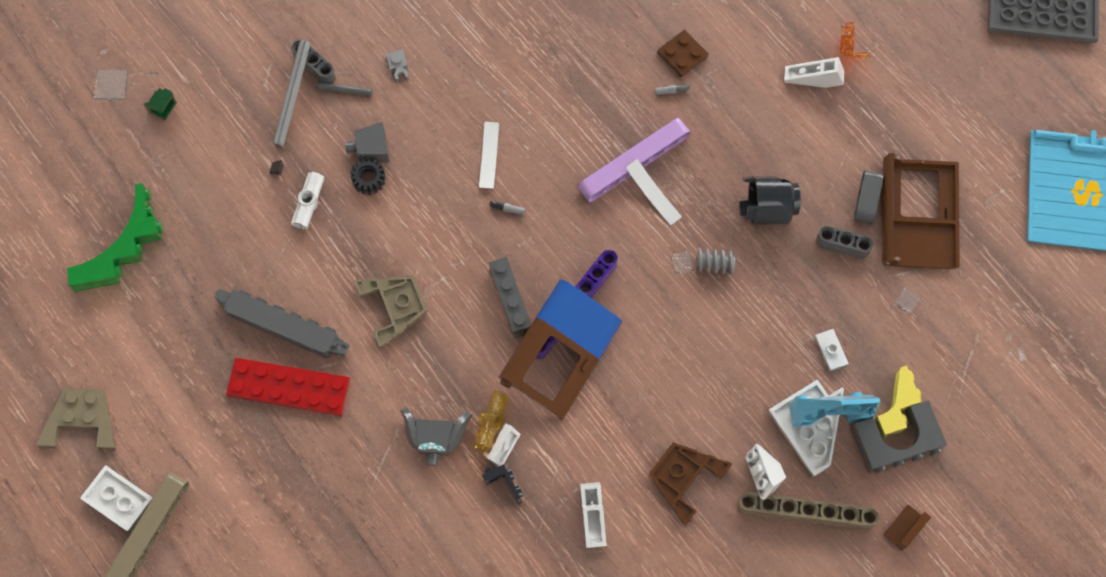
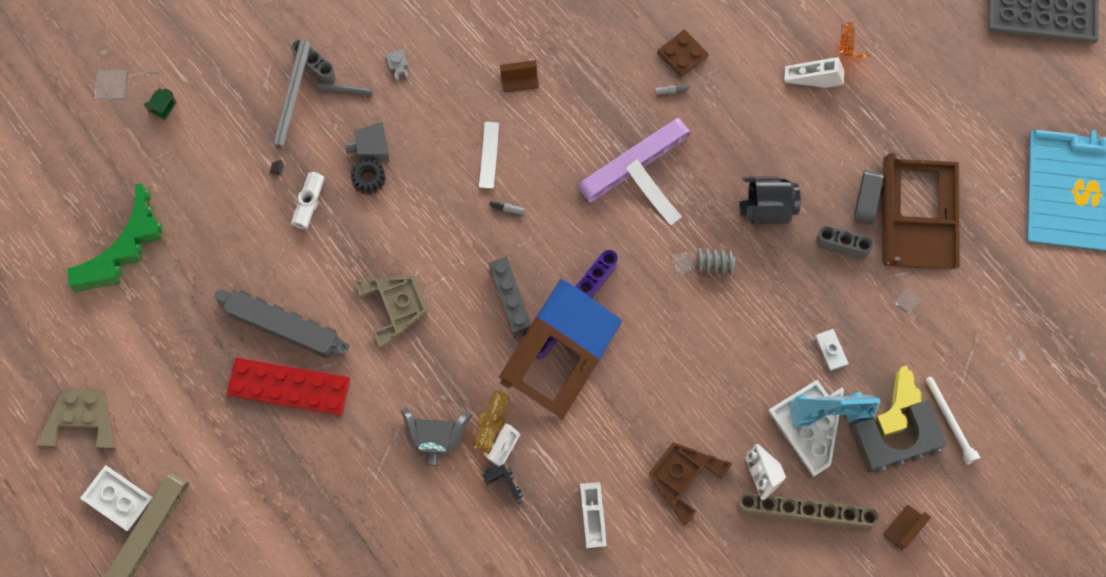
none -> reddish brown panel [500,60,539,93]
none -> white piece [926,377,980,465]

